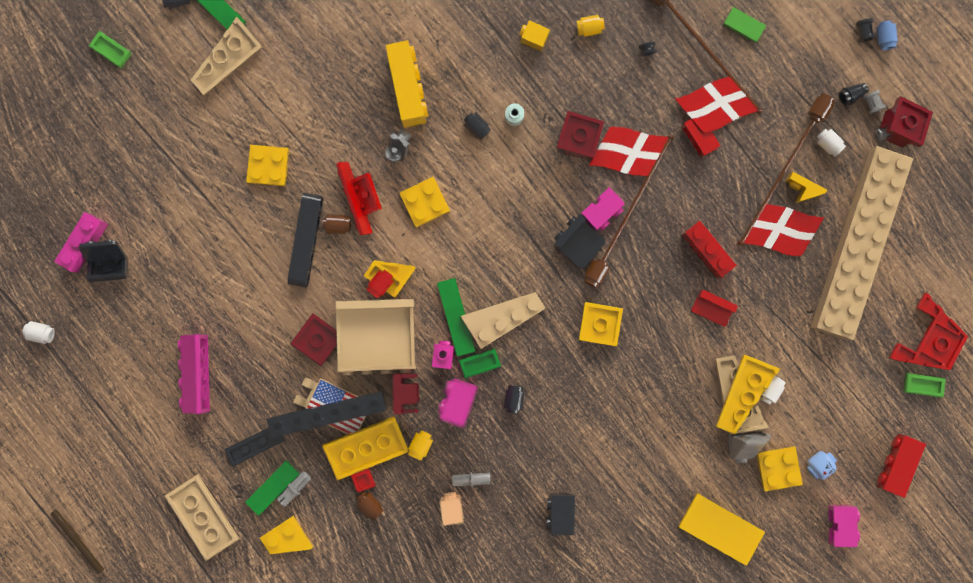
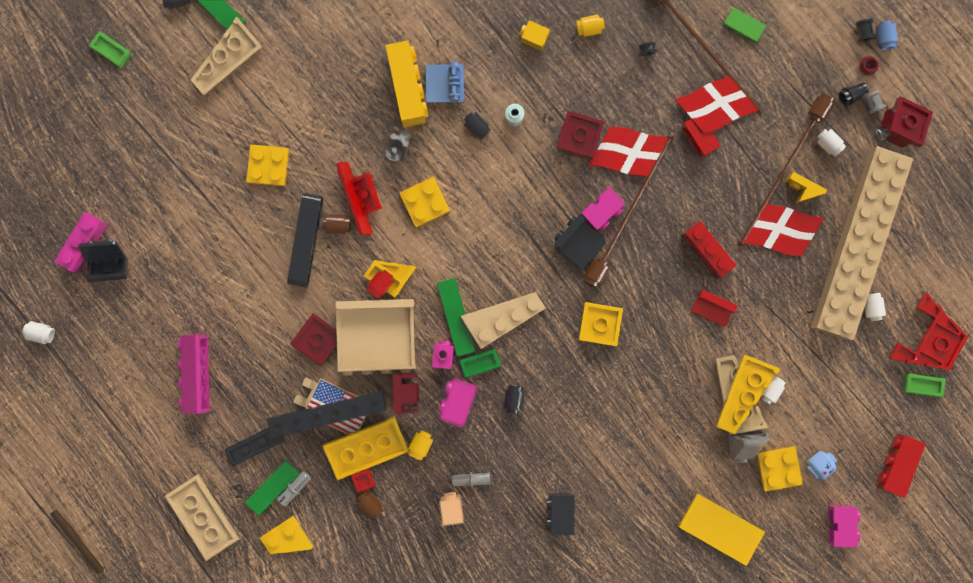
none -> medium blue hinge [426,62,464,103]
none -> dark red plate [859,56,879,76]
none -> white brick [864,293,886,321]

